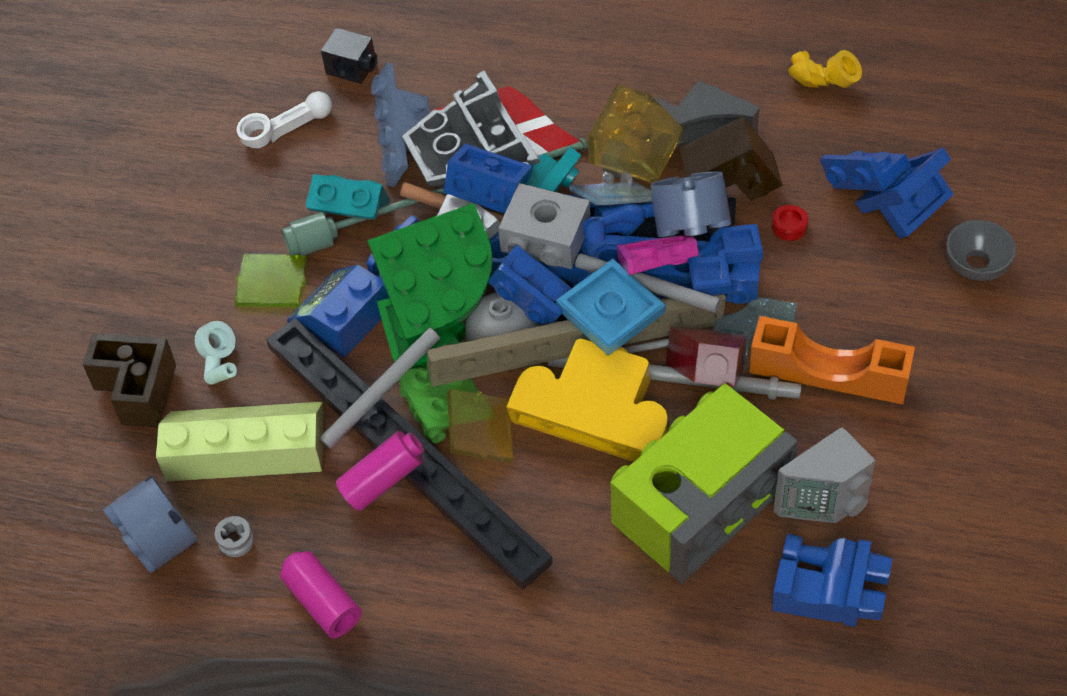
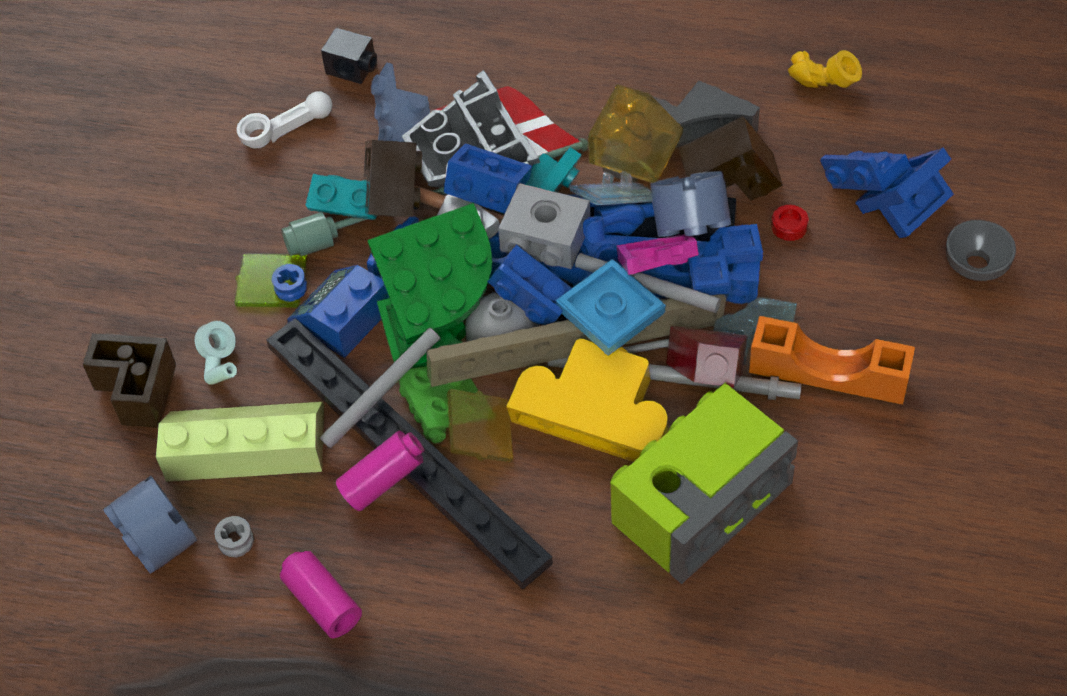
blue hips [772,533,893,627] -> none
light grey slope [773,427,876,523] -> none
none -> blue bush [271,264,307,301]
none -> dark brown brick [364,140,422,217]

